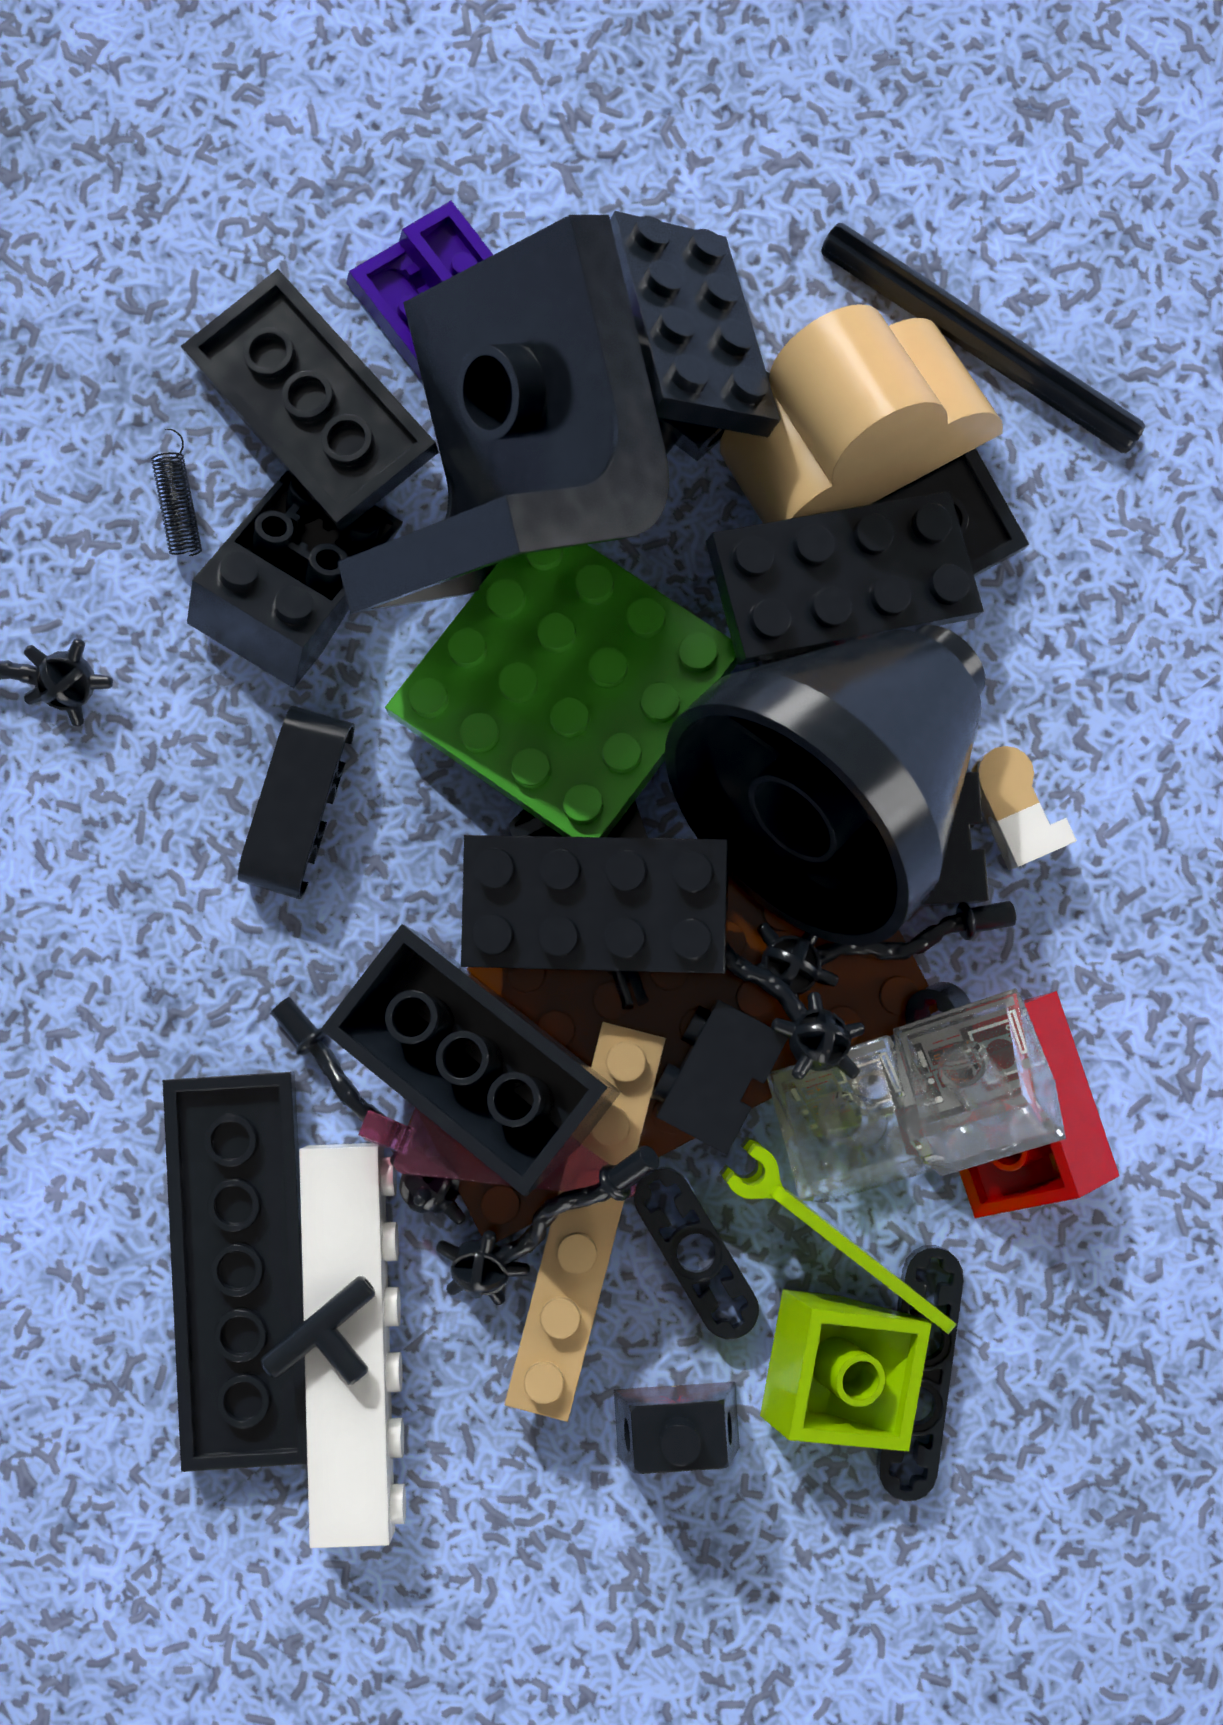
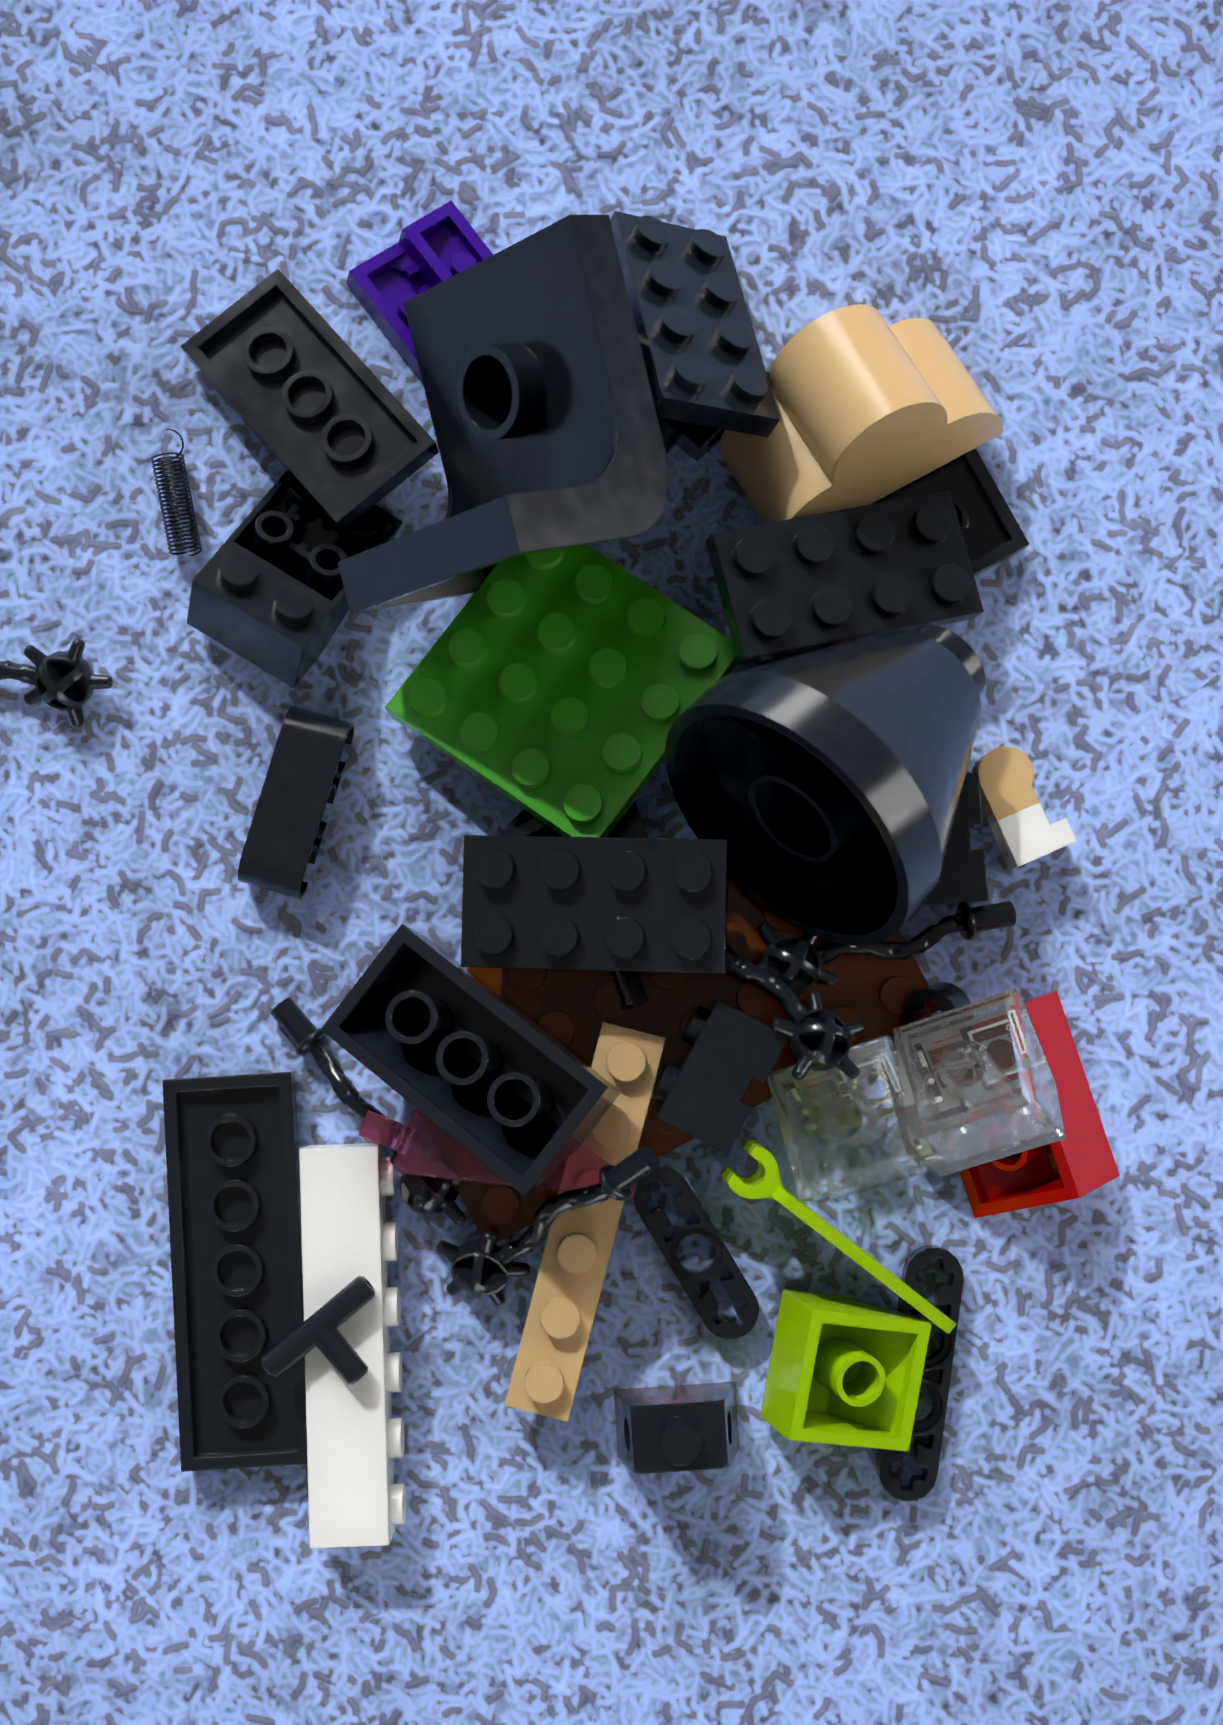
black axle [821,223,1145,453] -> none

